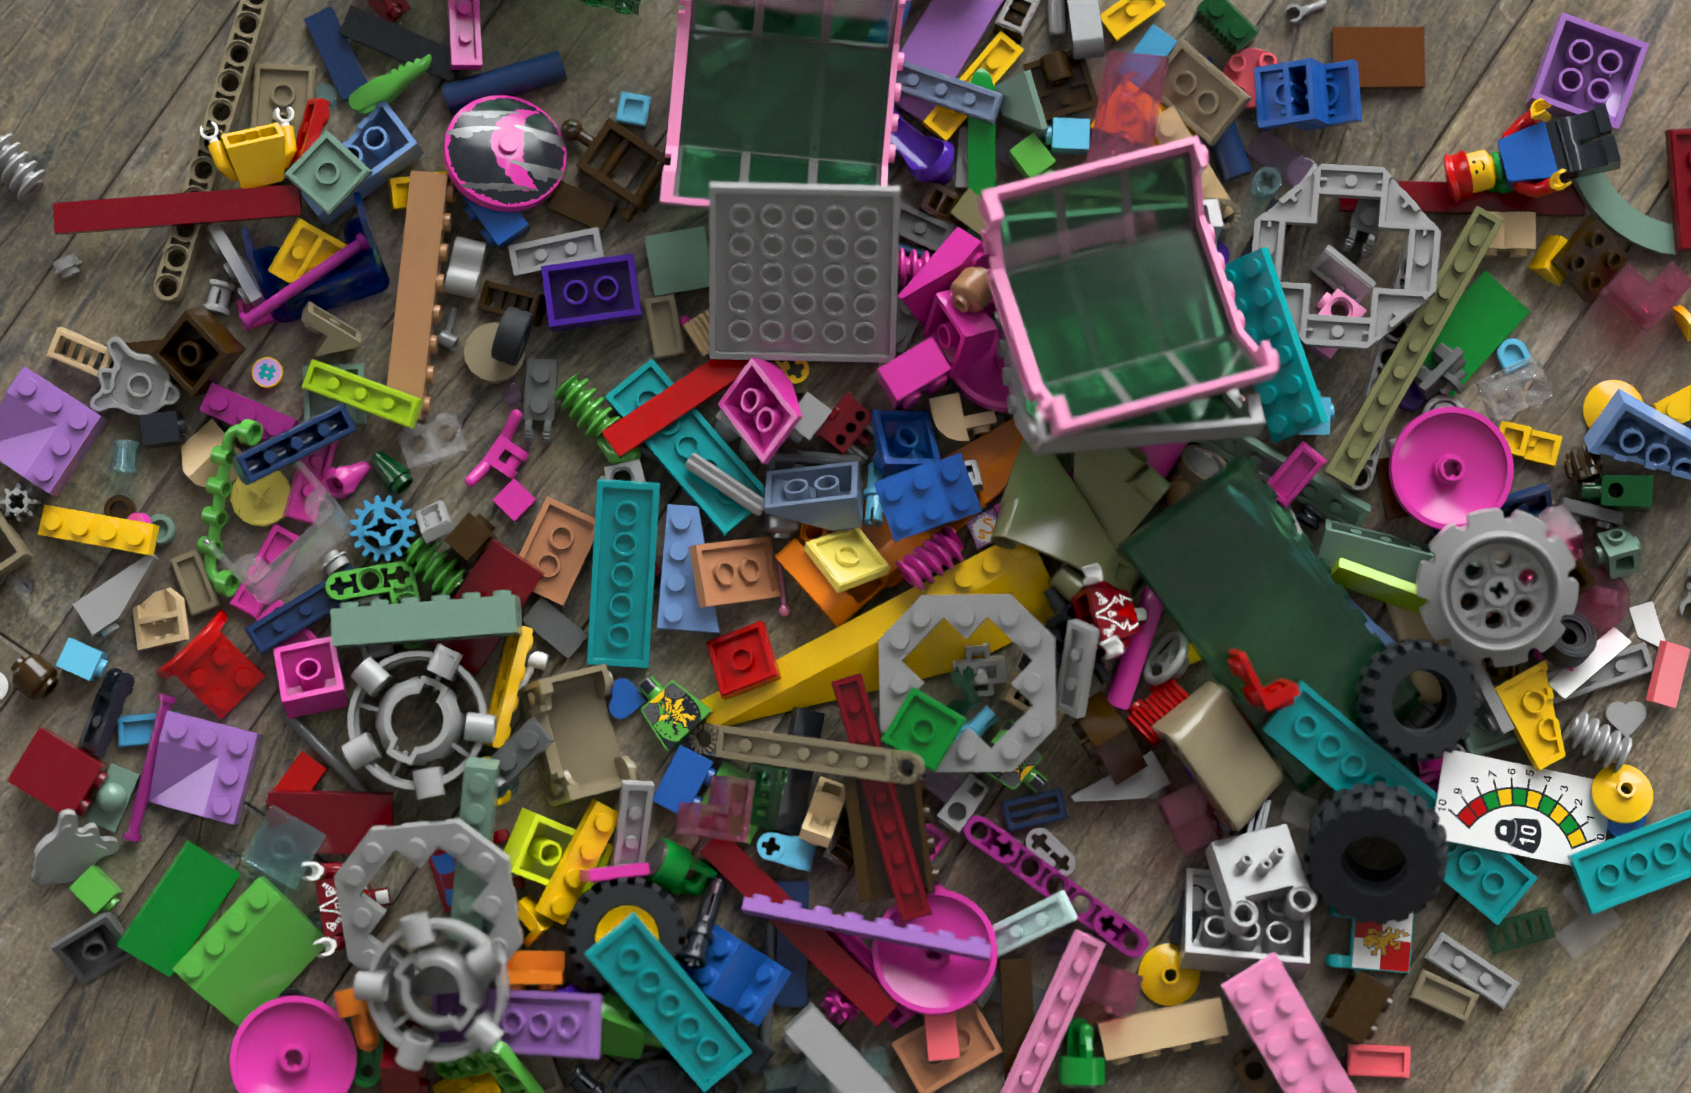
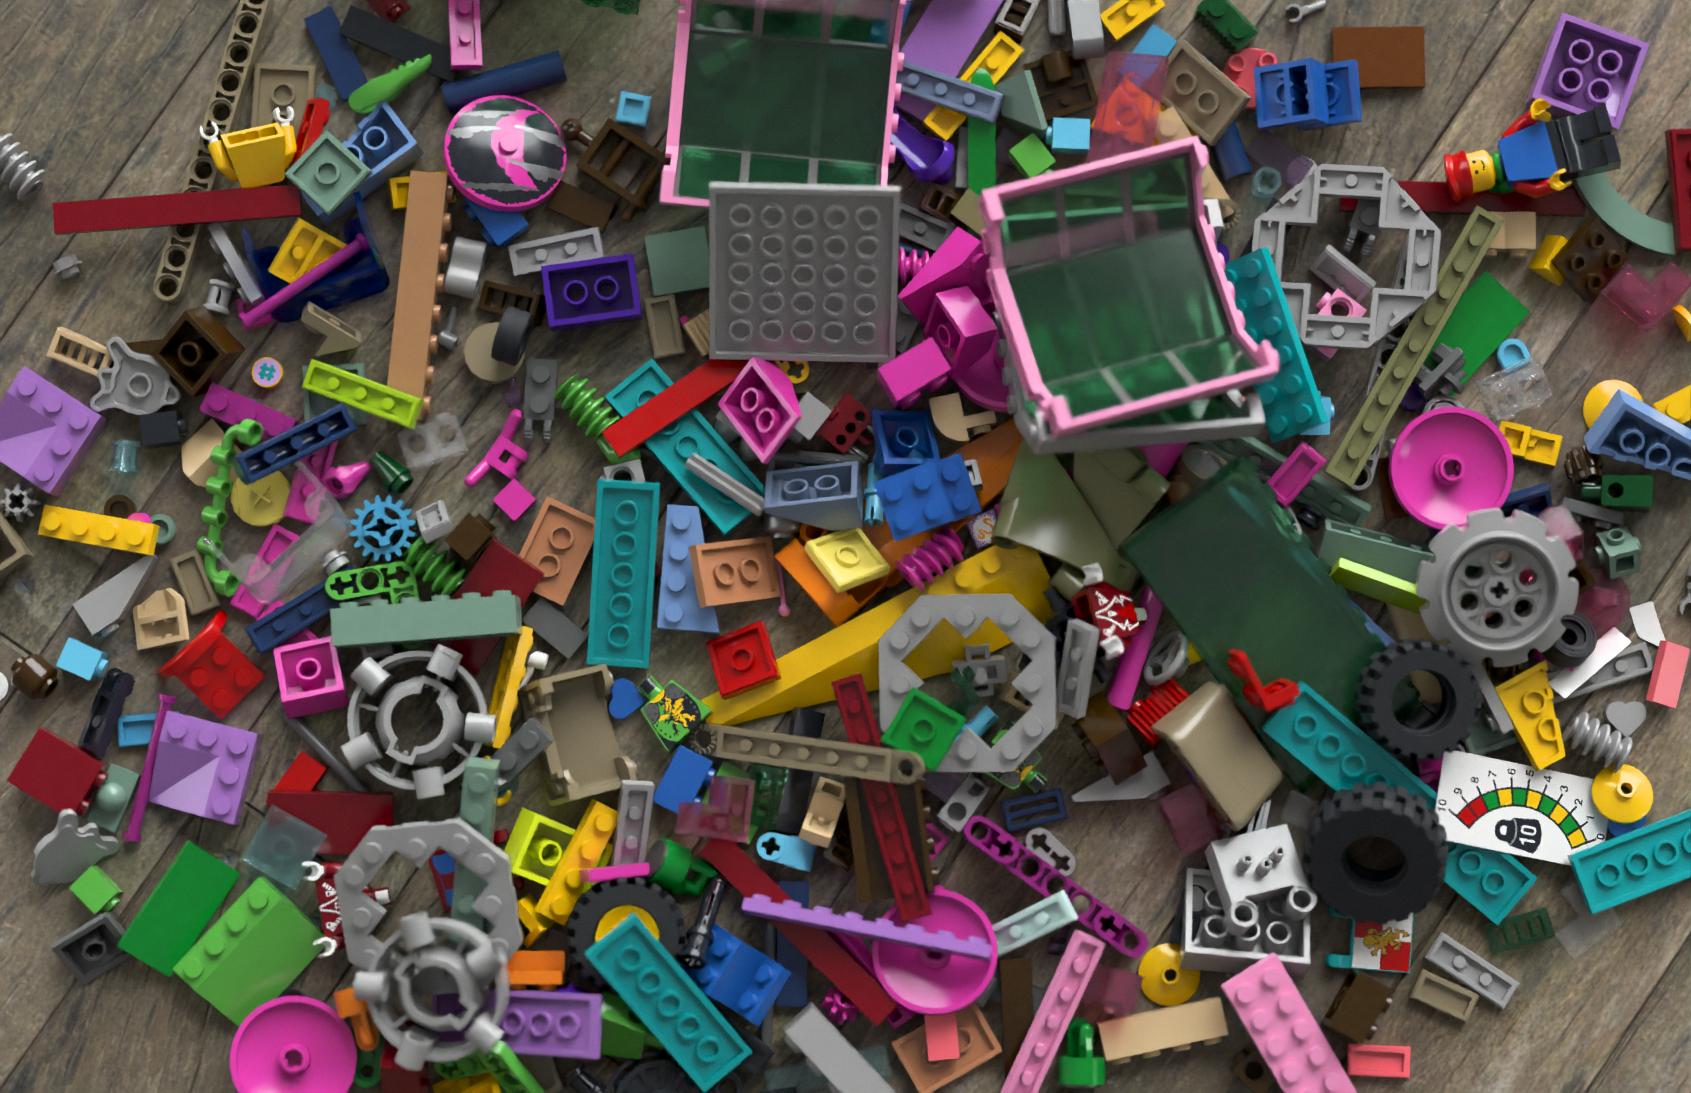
medium nougat head [950,267,993,313] -> none

